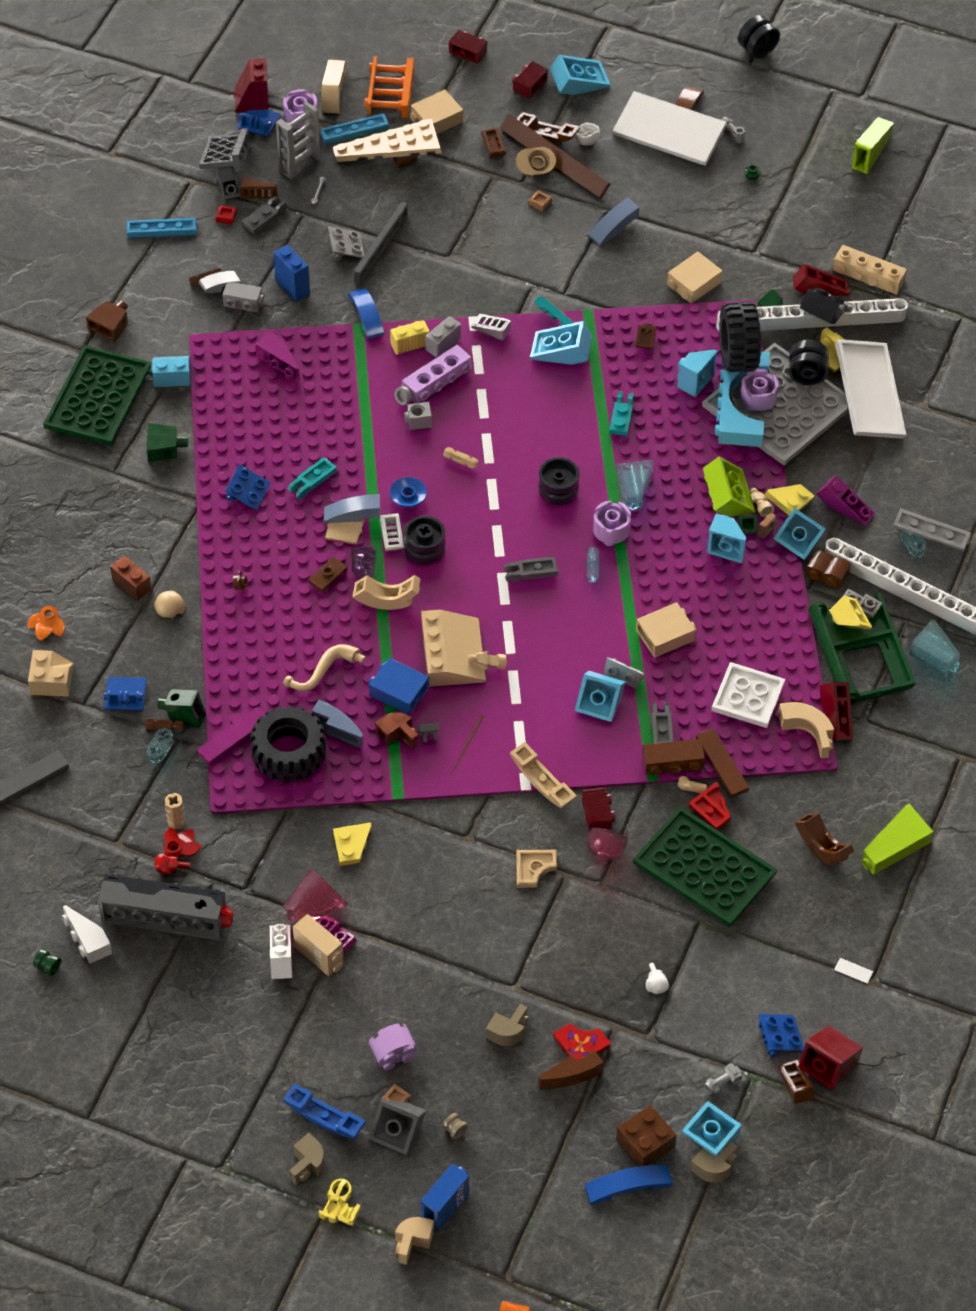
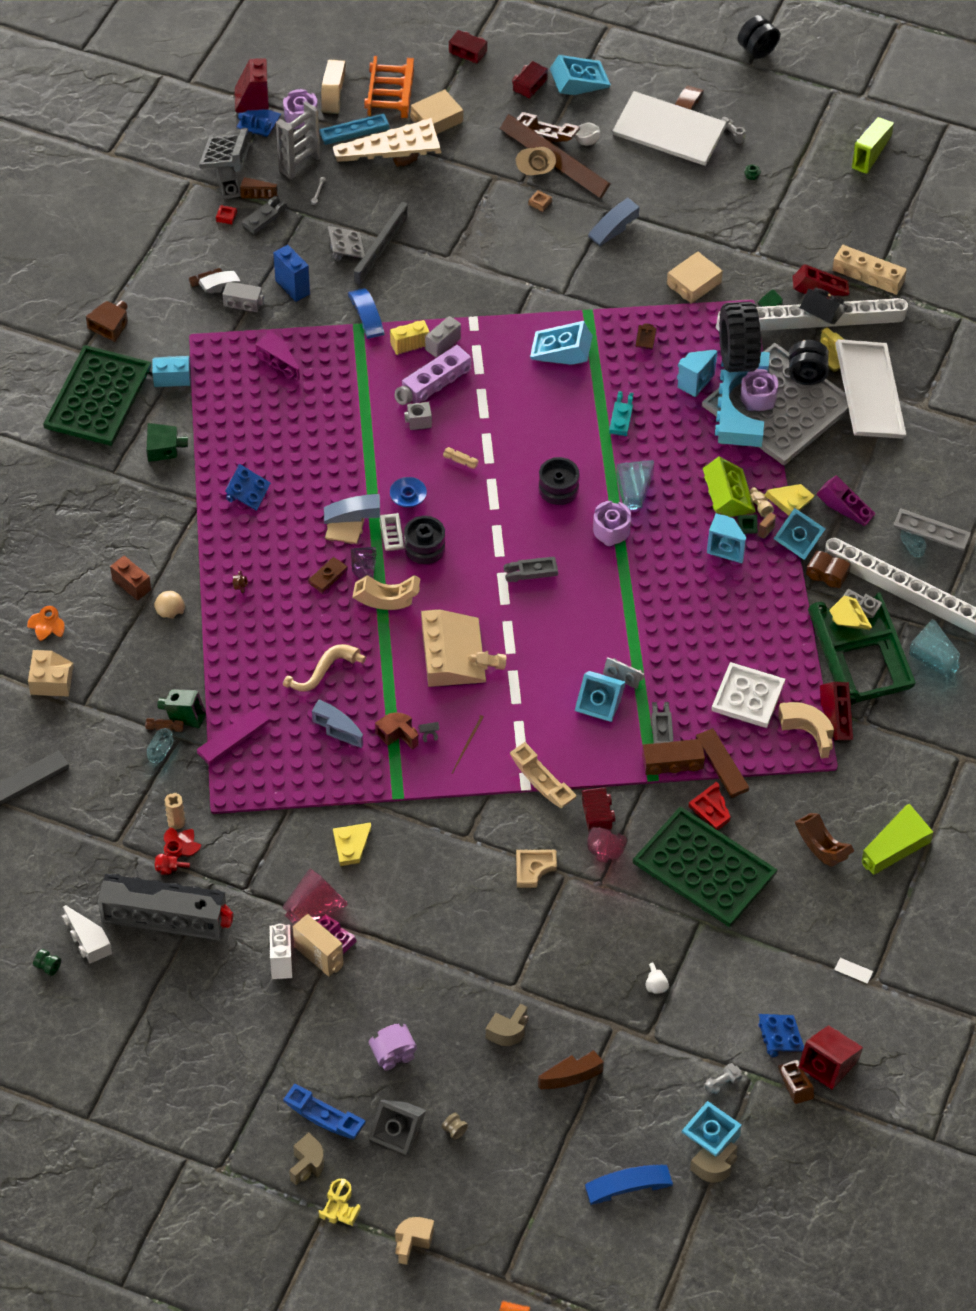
blue hinge [104,677,147,711] -> none
dark azure tile [127,218,197,238] -> none
black tyre [250,706,326,782] -> none
teal hinge [288,457,337,499] -> none
blue brick [368,658,429,715] -> none
medium nougat tile [382,1084,411,1103] -> none
blue brick [421,1164,469,1231] -> none
light grey slope [471,314,511,340] -> none
reddish brown plate [481,127,506,158] -> none
teal hinge [535,296,574,326] -> none
red tile [553,1023,611,1060] -> none
clear light blue axle [585,547,600,583] -> none
reddish brown brick [616,1105,677,1166] -> none
tan brick [636,602,697,658] -> none
tan arm [678,776,707,793] -> none

